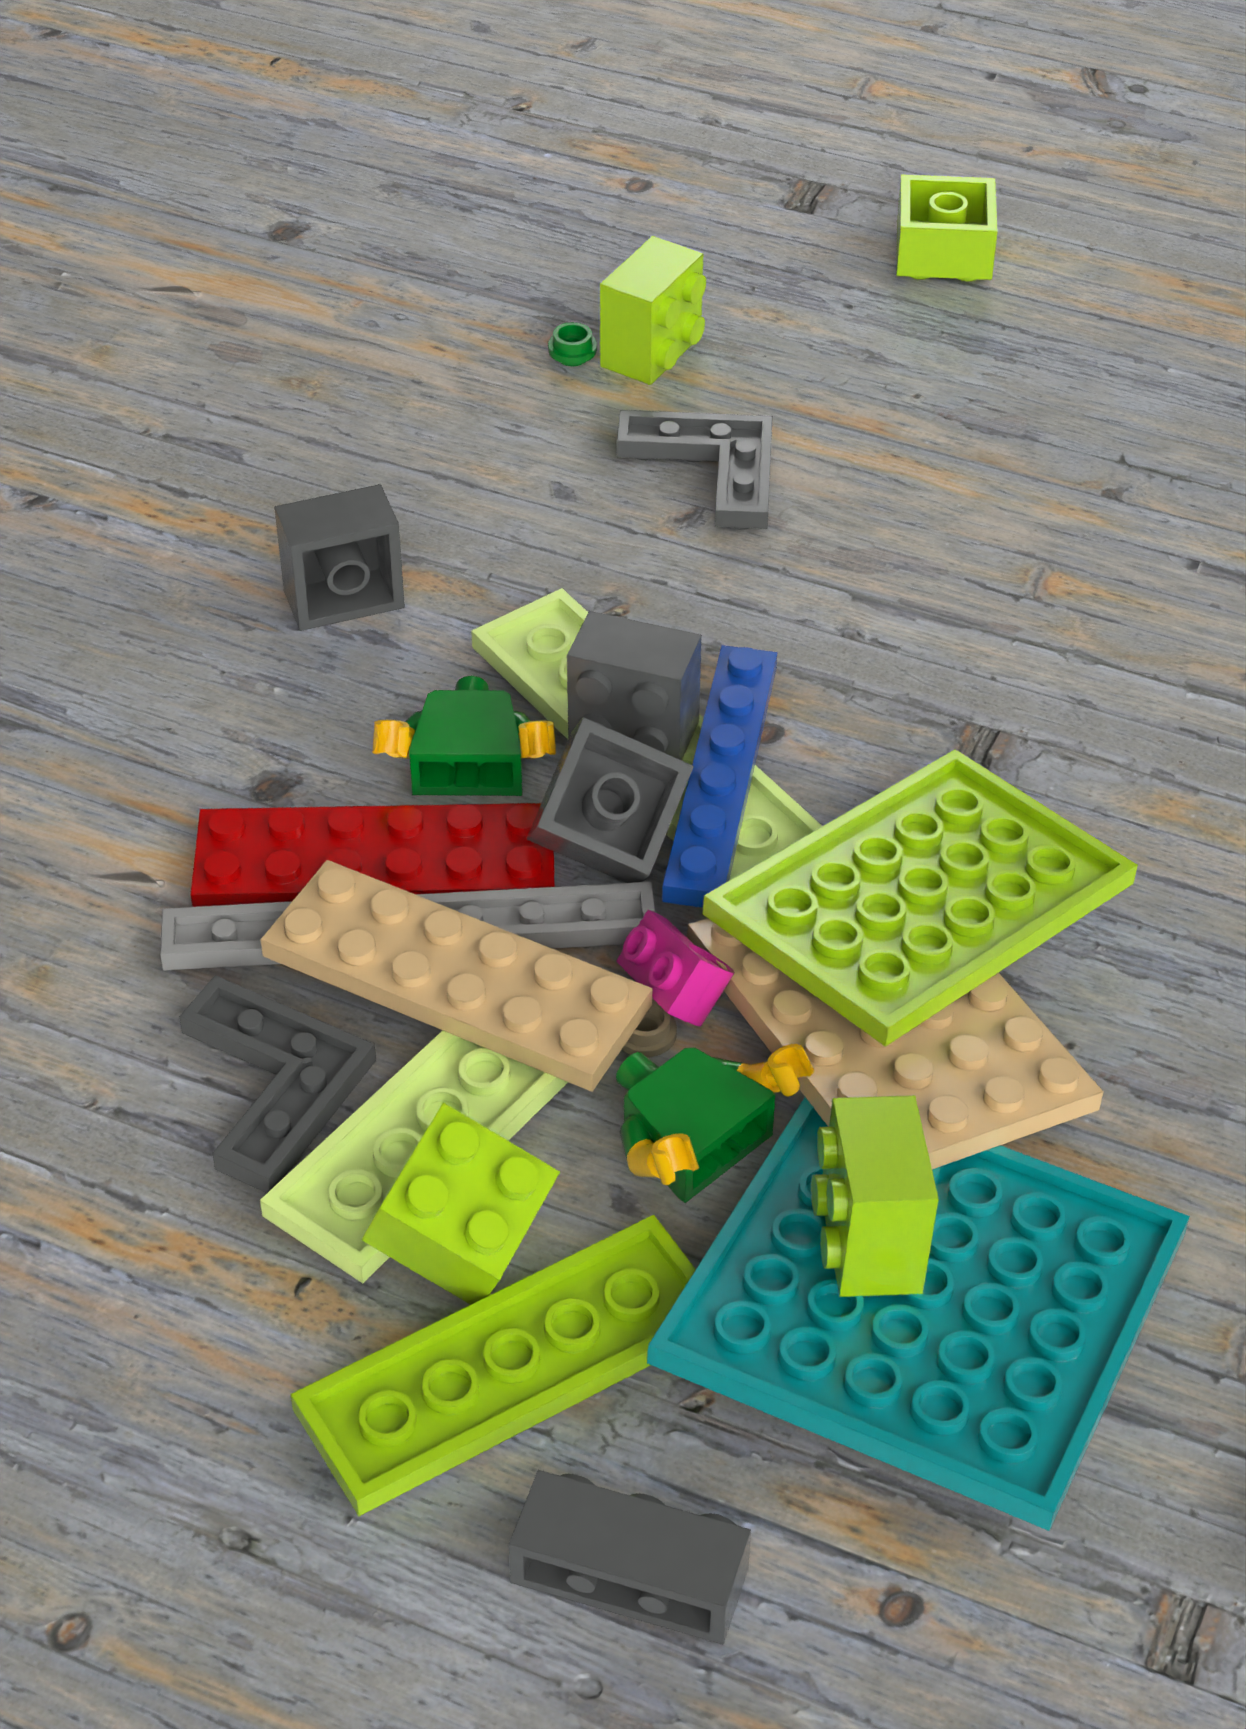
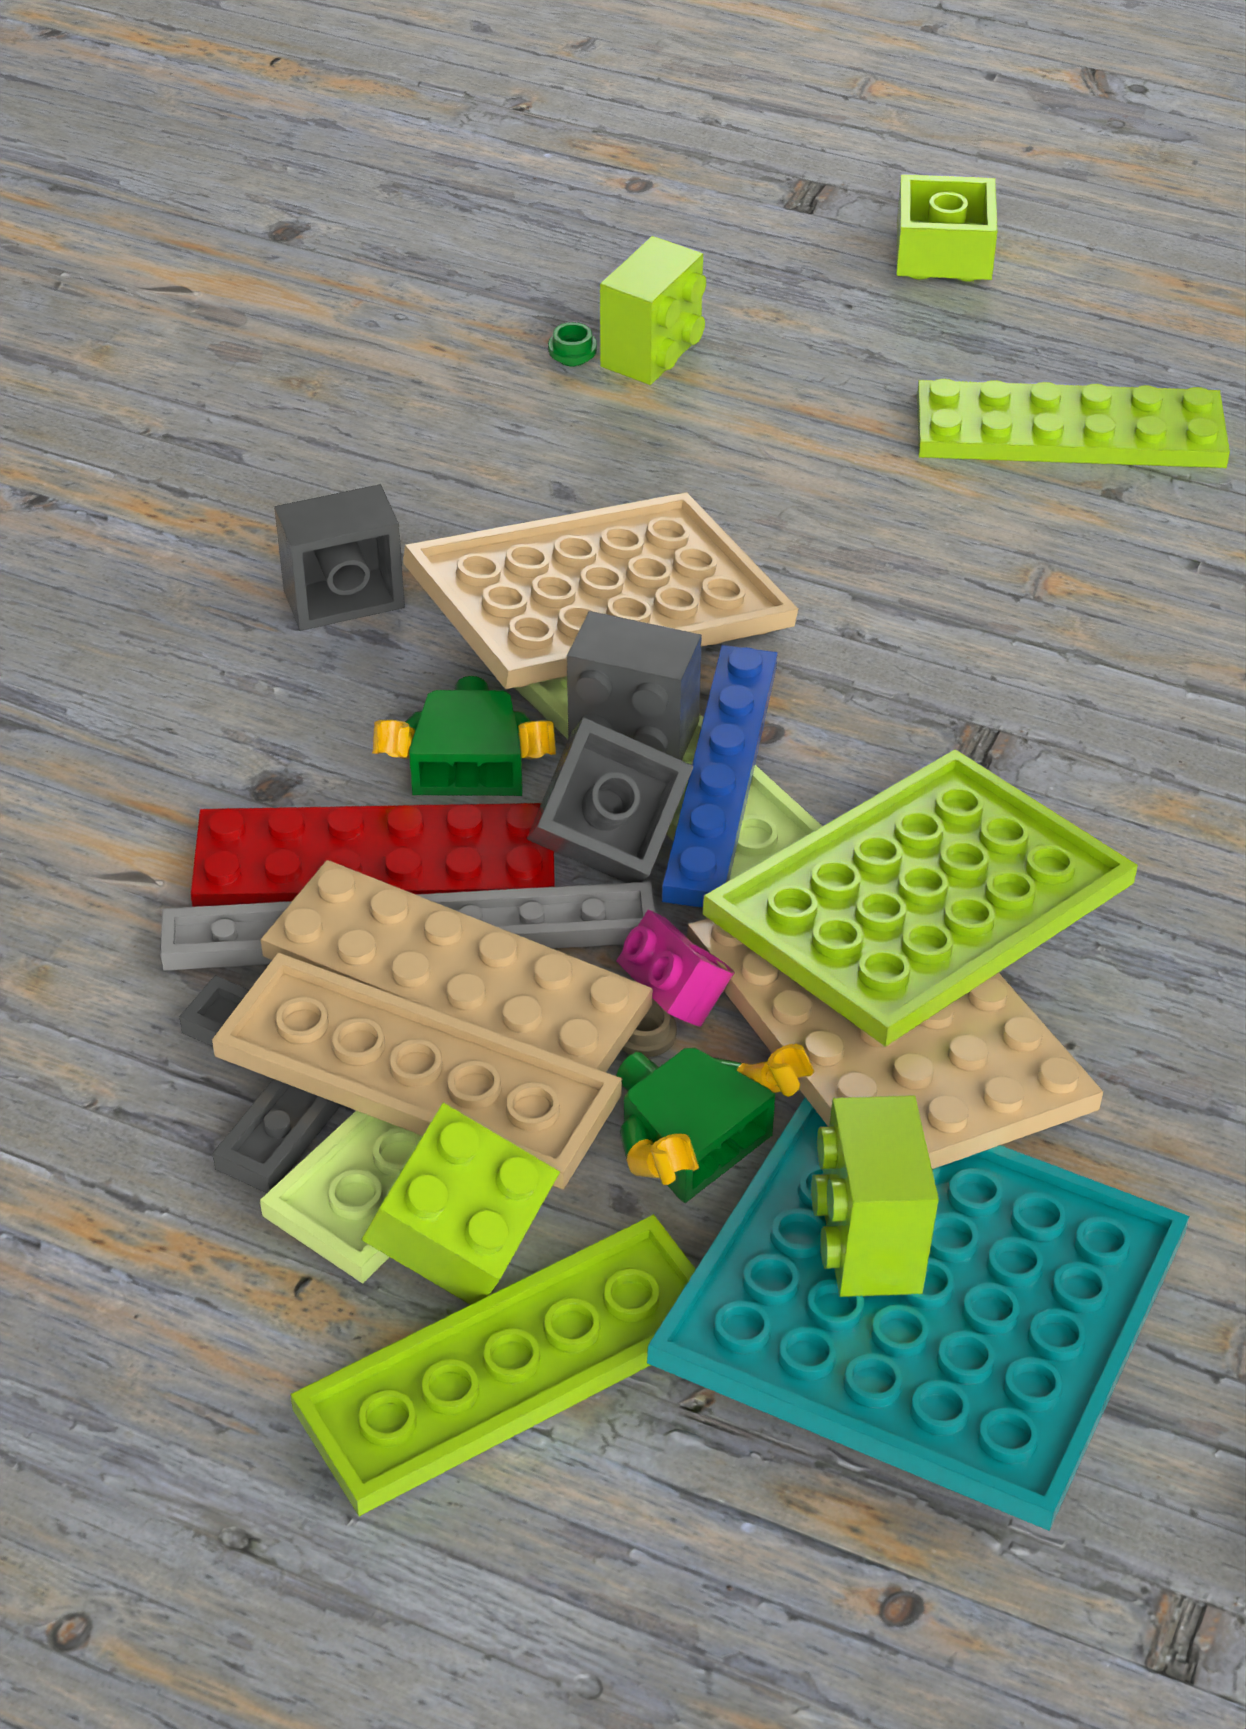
dark grey brick [508,1470,751,1645] -> none
dark grey plate [617,410,773,529] -> none
none -> tan plate [212,952,622,1190]
none -> tan plate [403,492,798,689]
none -> lime plate [917,378,1230,468]

